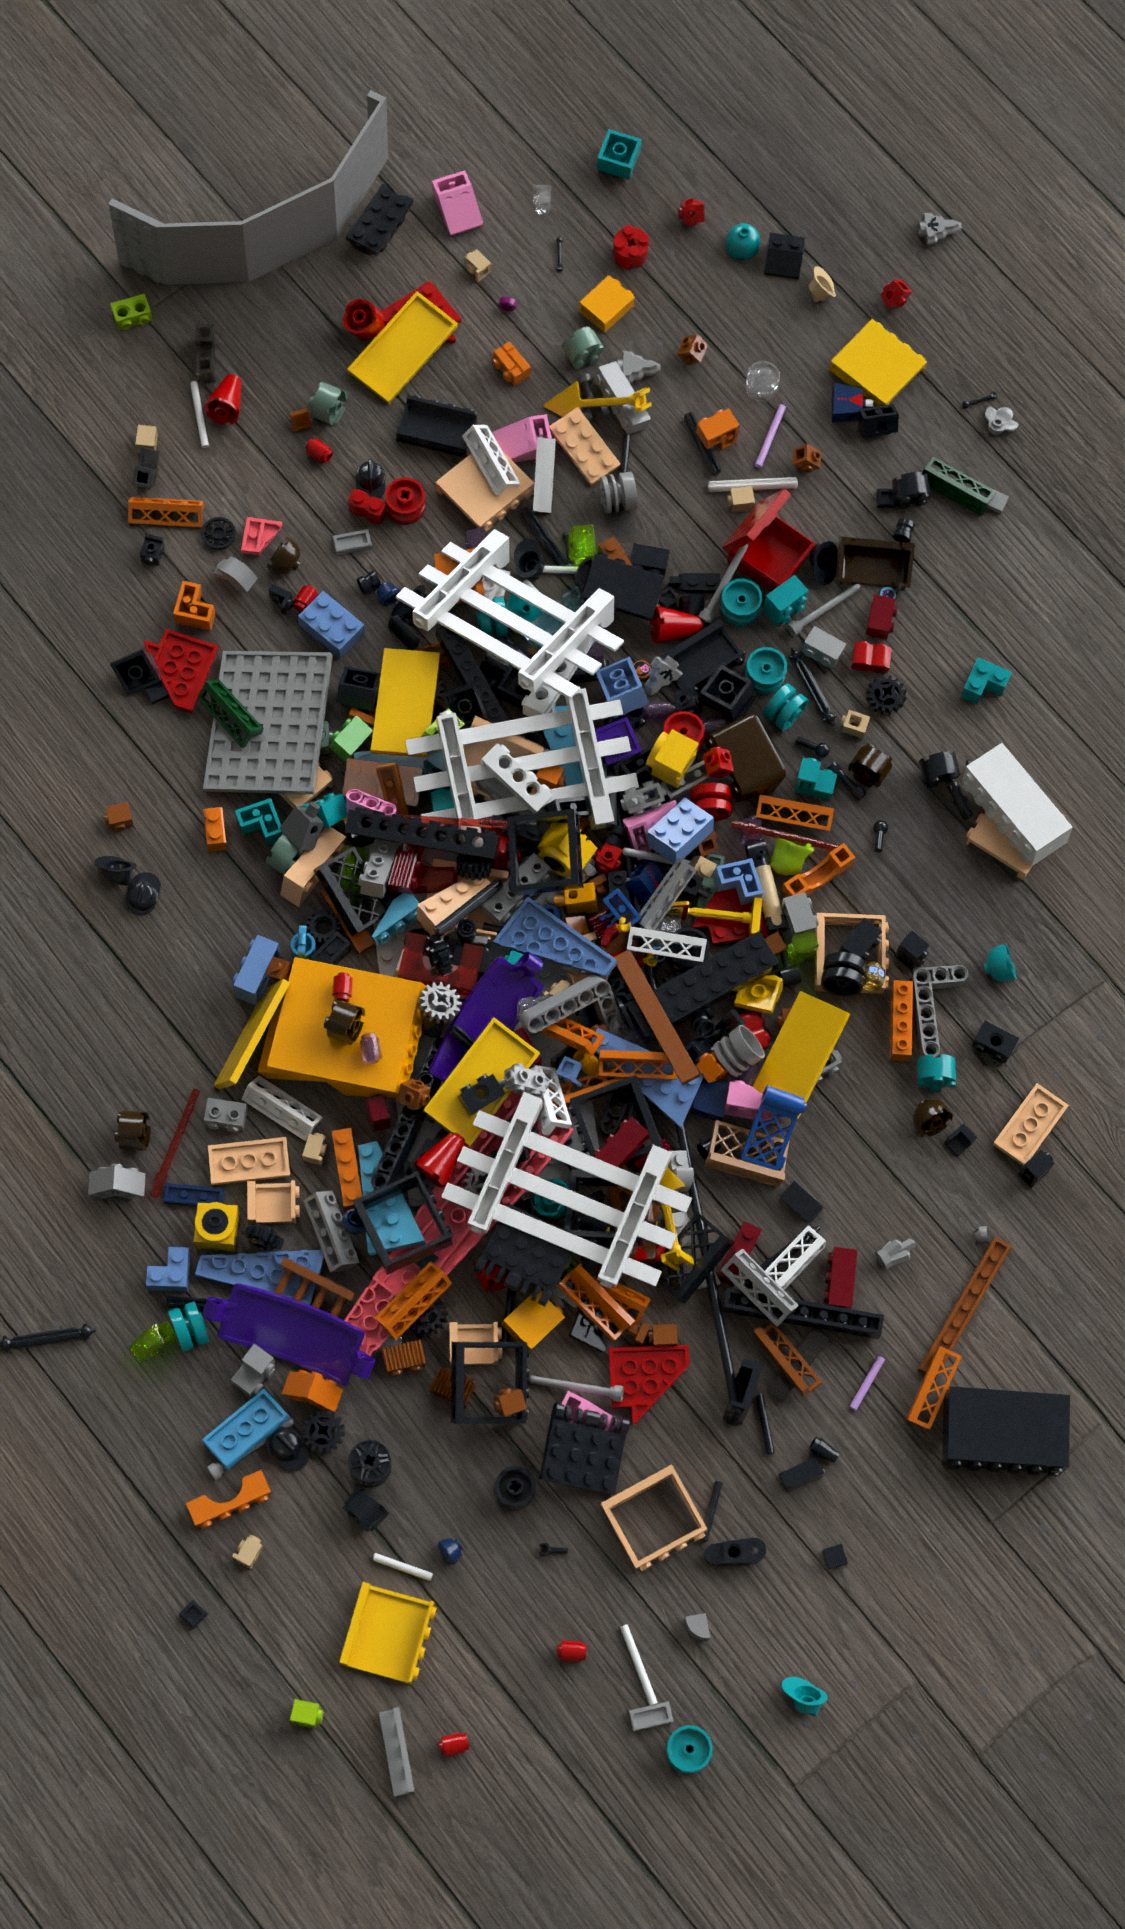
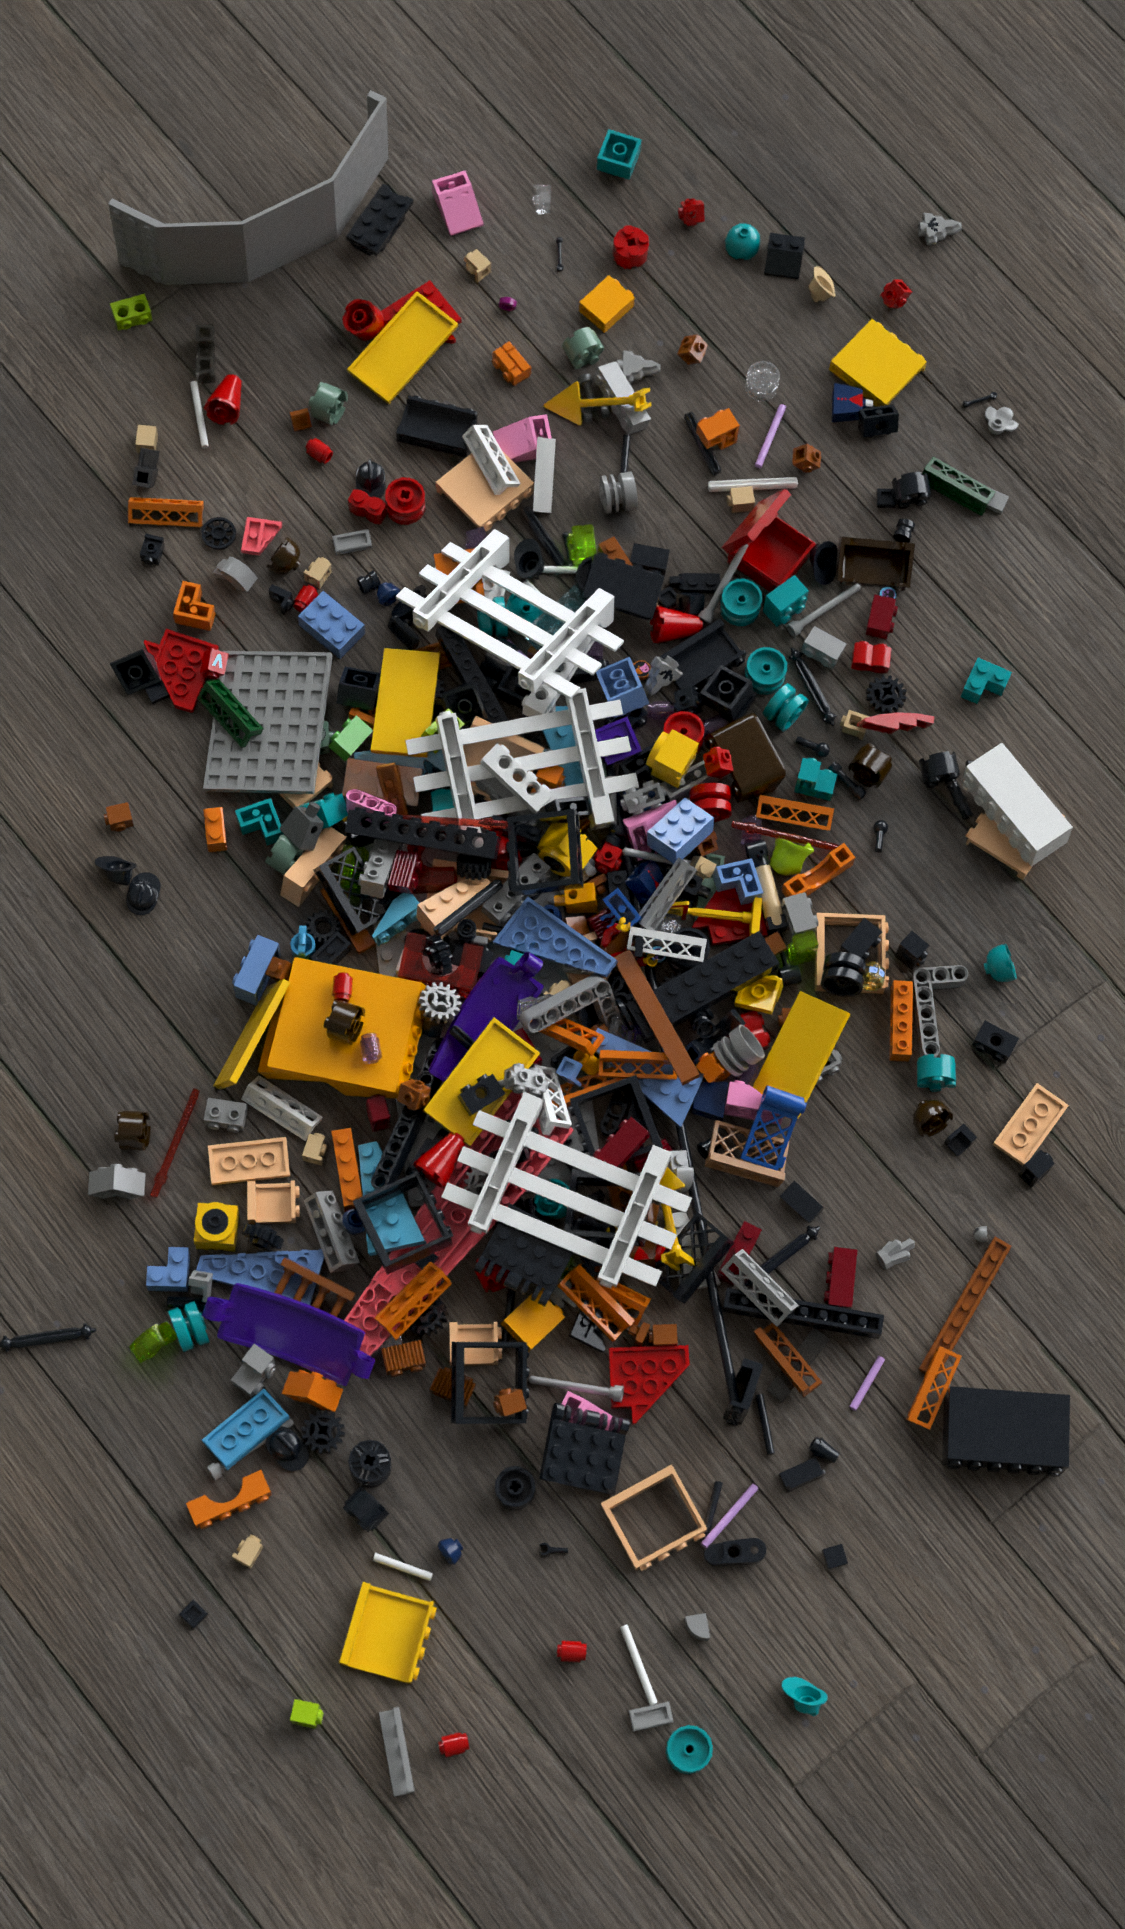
dark blue tile [163,1183,225,1207] -> none
light nougat plate [549,407,621,486] -> none
white fence [765,1226,826,1290] -> none
none -> light grey panel [188,1270,213,1302]
none -> brick [200,648,228,679]
none -> tan brick [304,557,332,589]
none -> black tile [635,937,644,959]
none -> lavender bar [701,1483,758,1548]
none -> slope [857,713,934,734]

